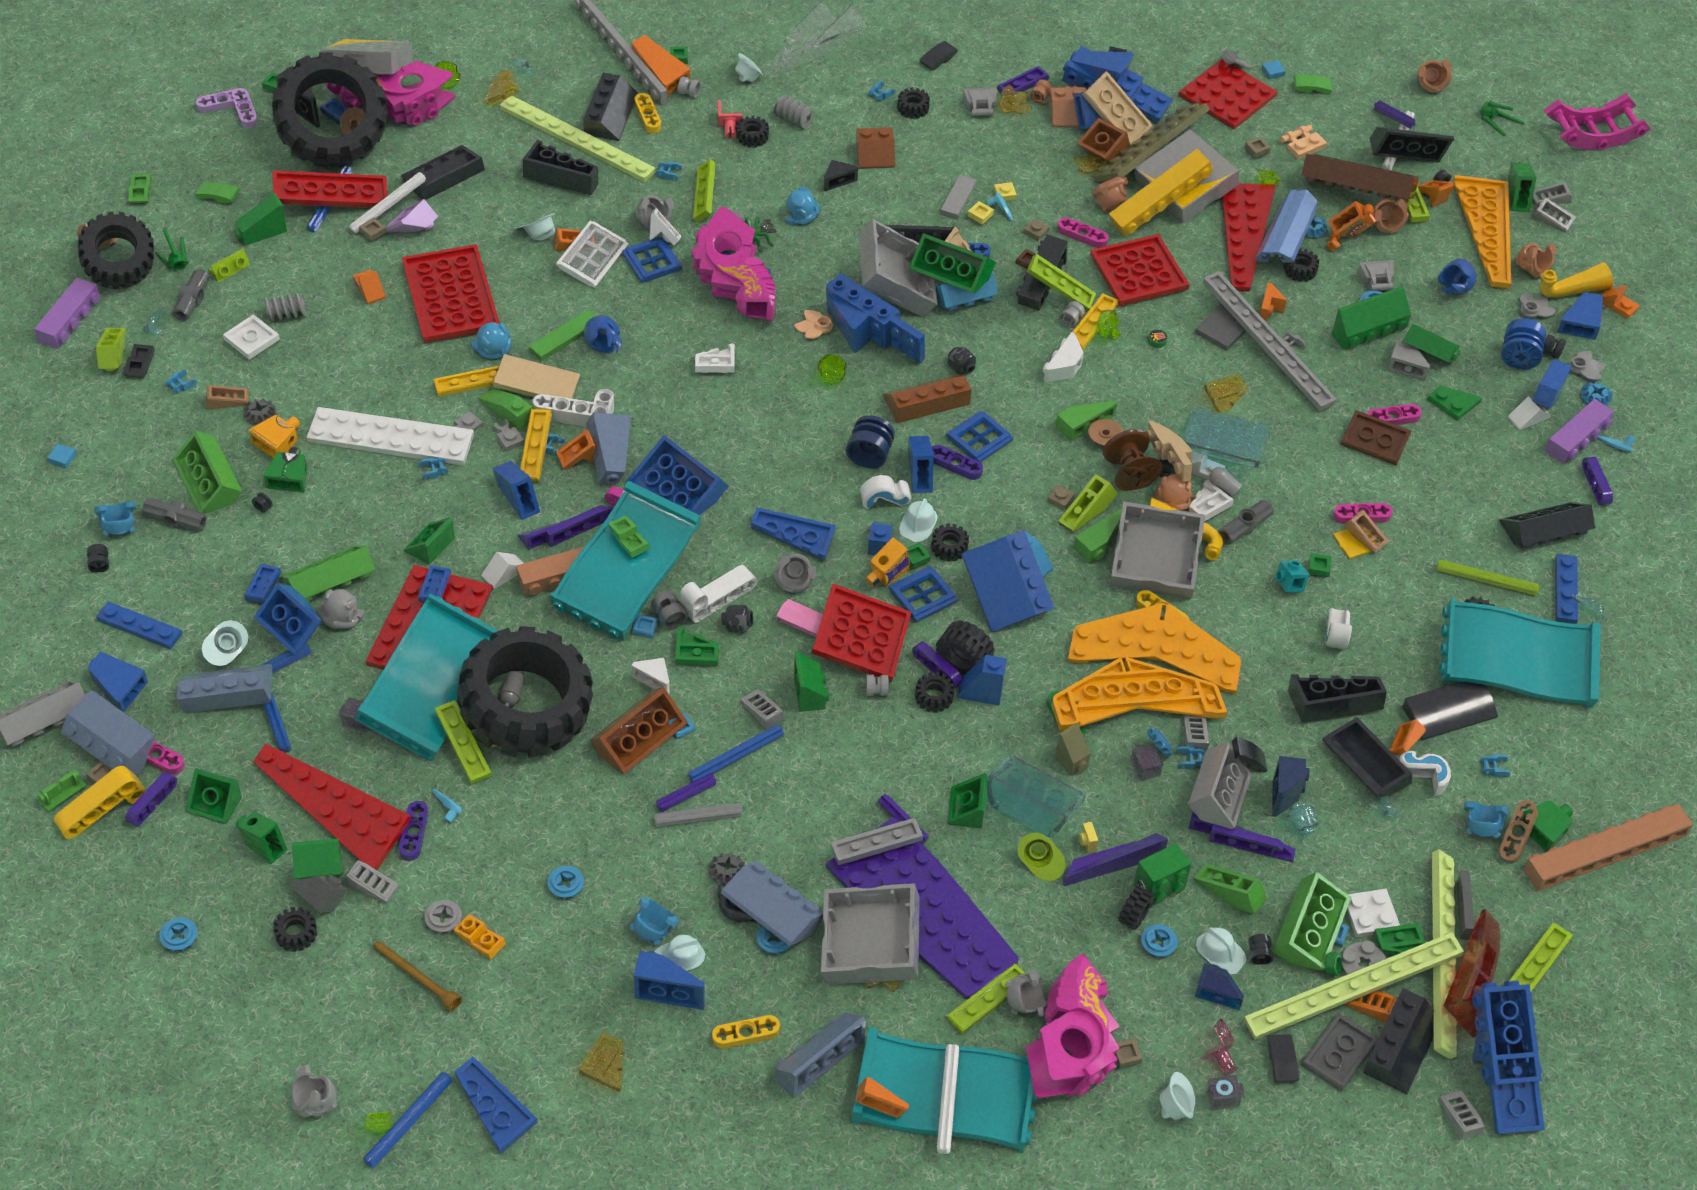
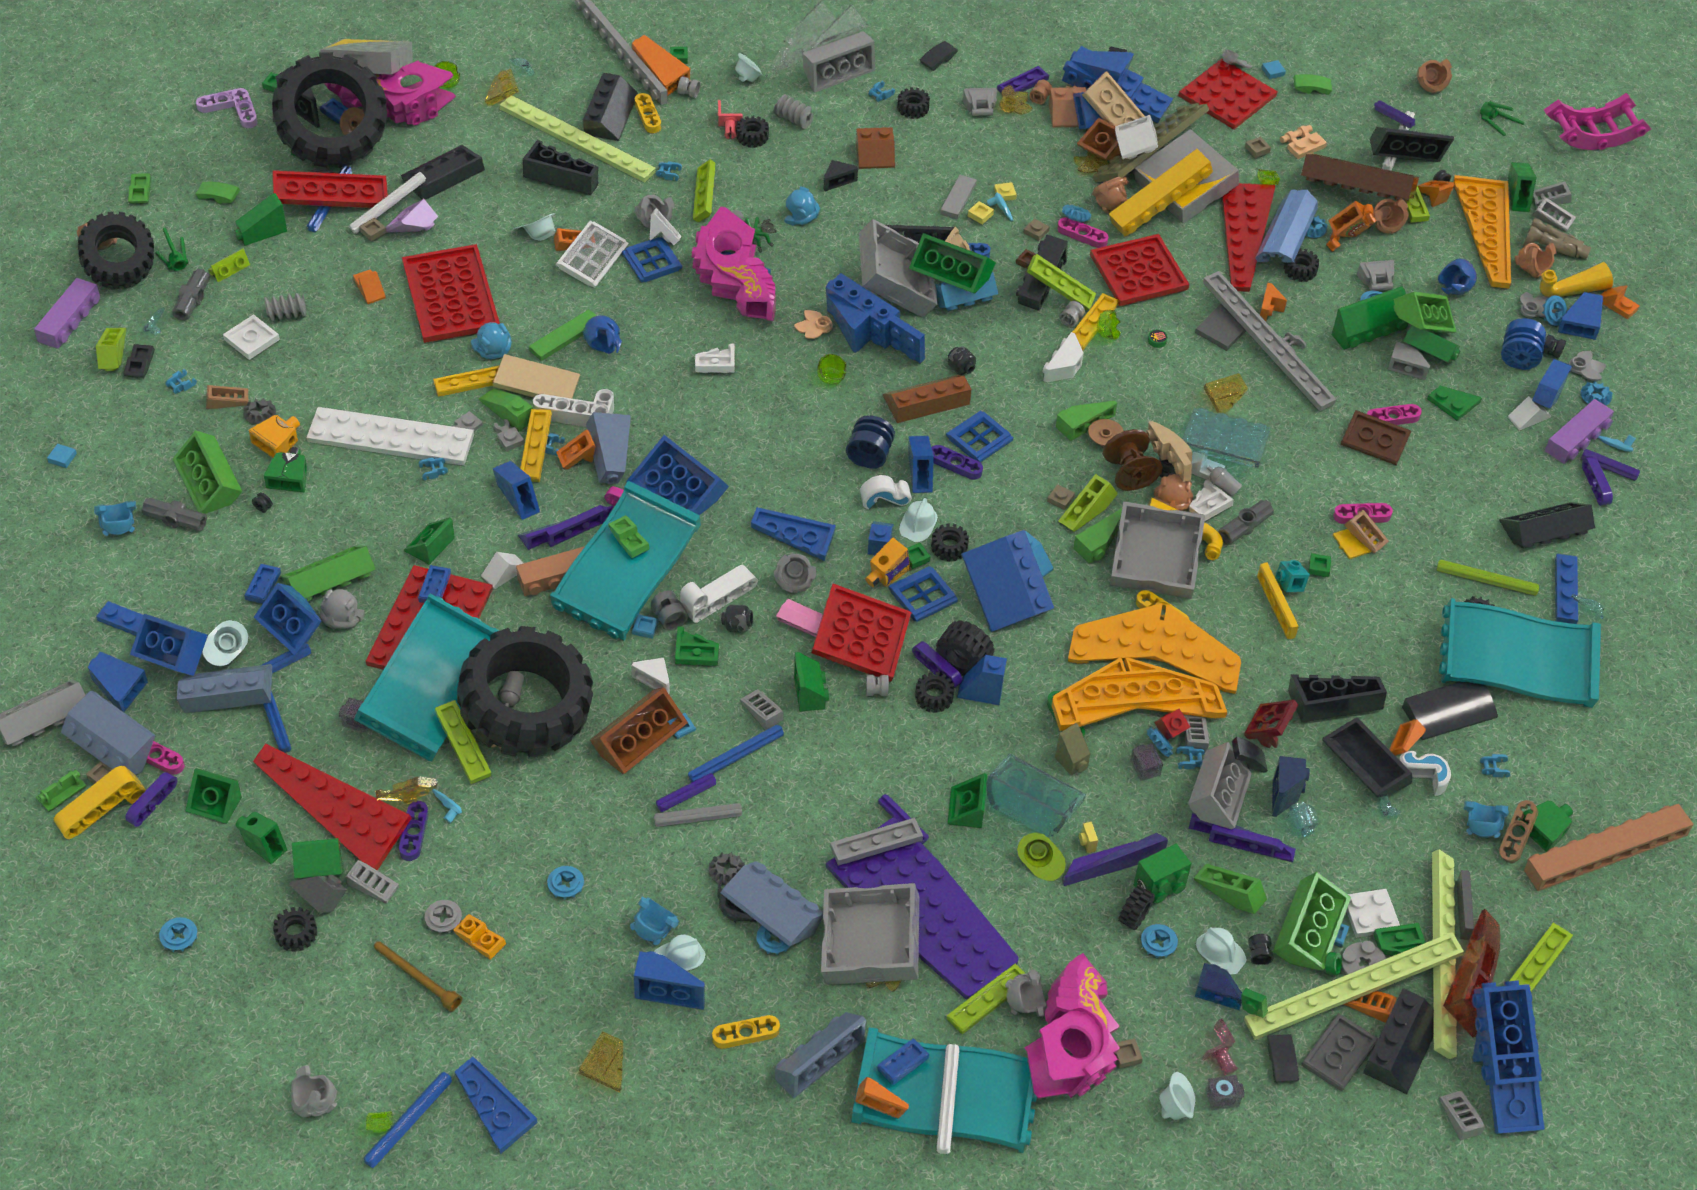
black wheel [87,544,109,573] -> none
white animal [1325,608,1352,650] -> none
none -> blue brick [130,614,208,676]
none -> clear yellow wing [375,777,437,804]
none -> light grey slope [802,31,875,93]
none -> blue plate [877,1038,929,1085]
none -> dark azure gear [1062,204,1091,222]
none -> white slope [1115,115,1158,159]
none -> red brick [1154,708,1191,740]
none -> green plate [1241,988,1268,1018]
none -> dark red piece [1244,700,1298,749]
none -> yellow tile [1257,563,1299,639]
none -> bright green slope [1394,292,1457,333]
none -> dark tan piece [1523,218,1591,259]
none -> dark azure gear [1542,295,1567,326]
none -> dark purple axle [1581,449,1640,481]

